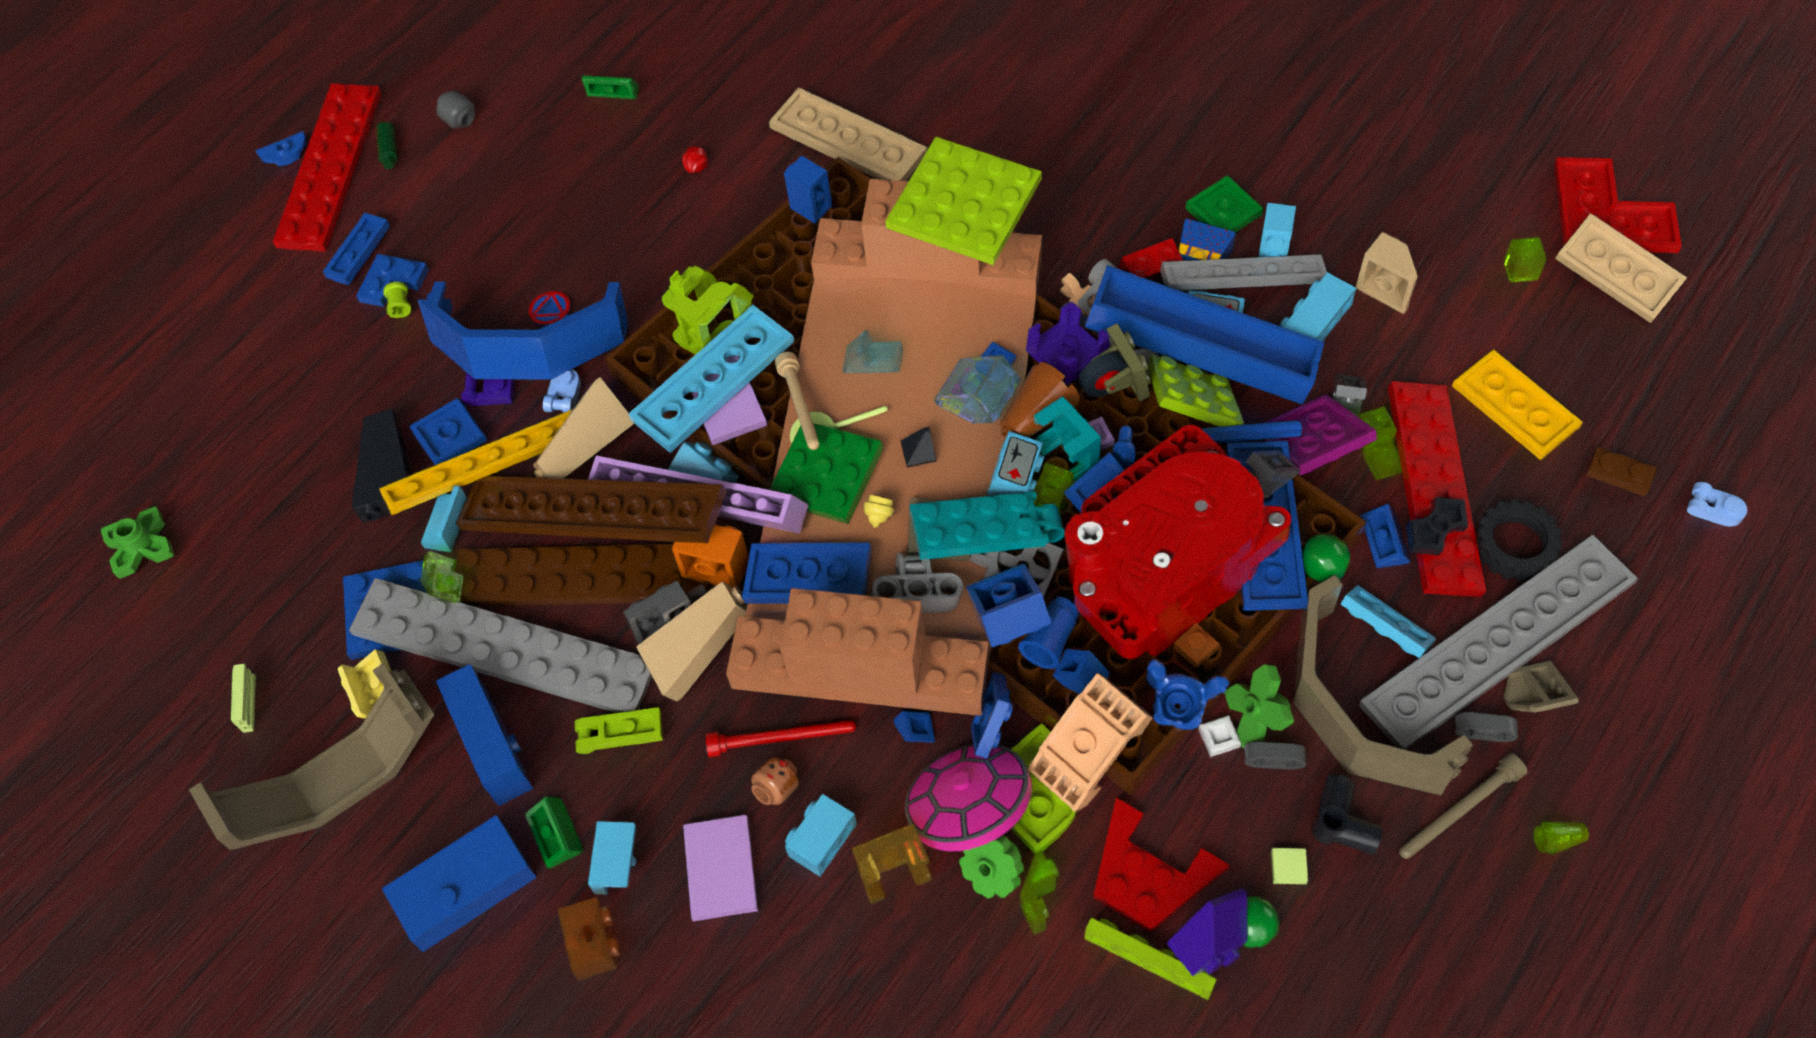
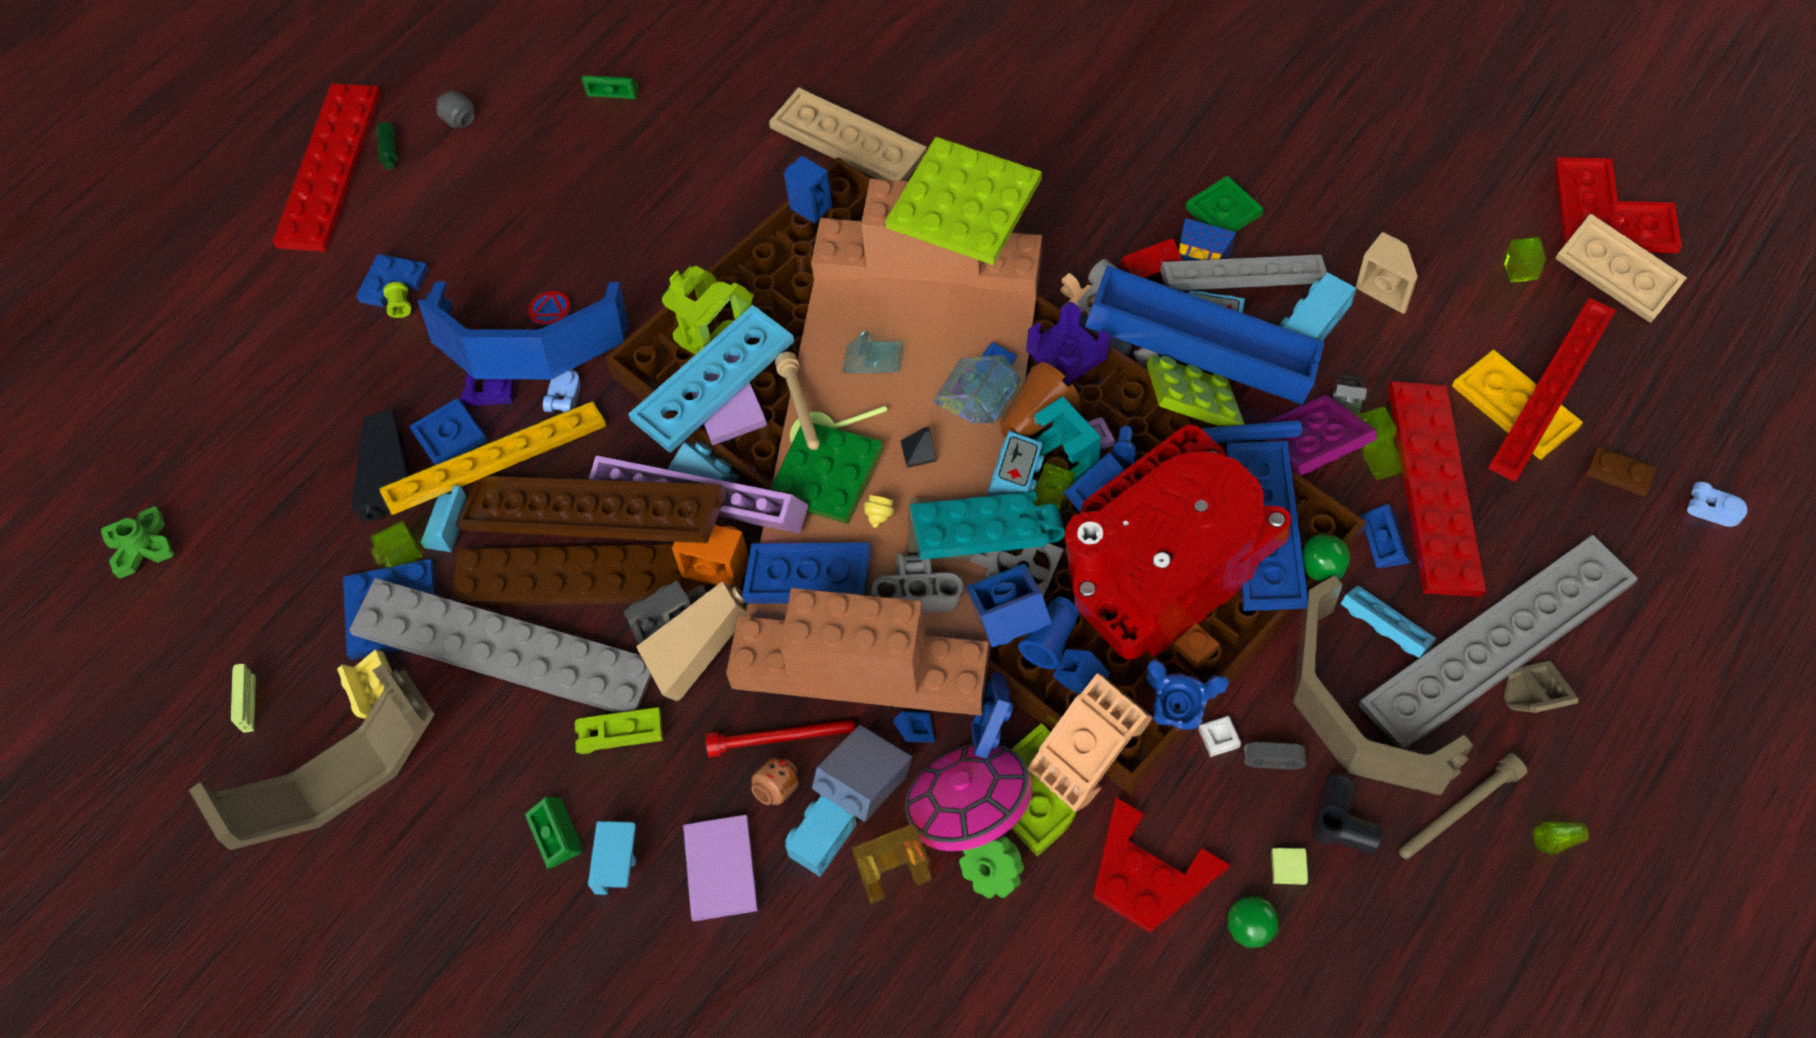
blue plate [256,131,308,166] -> none
blue plate [323,213,390,286] -> none
blue brick [382,815,537,952] -> none
clear neon green slope [420,551,463,603] -> none
blue brick [436,664,533,806] -> none
tan slope [533,377,634,479] -> none
clear orange brick [558,897,620,981] -> none
red plate [682,147,708,174] -> none
clear neon green slope [1020,850,1059,935] -> none
plate [1079,324,1151,401] -> none
lime plate [1085,918,1217,1000] -> none
dark purple slope [1167,888,1247,976] -> none
bright green plant [1225,664,1294,748] -> none
dark grey slope [1246,450,1301,498] -> none
medium azure brick [1258,203,1296,257] -> none
black tile [1406,497,1468,555] -> none
dark grey beam [1455,712,1518,742] -> none
black tyre [1475,500,1562,581] -> none
none -> clear neon green brick [370,521,422,568]
none -> sand blue brick [812,725,912,822]
none -> red plate [1488,298,1616,483]

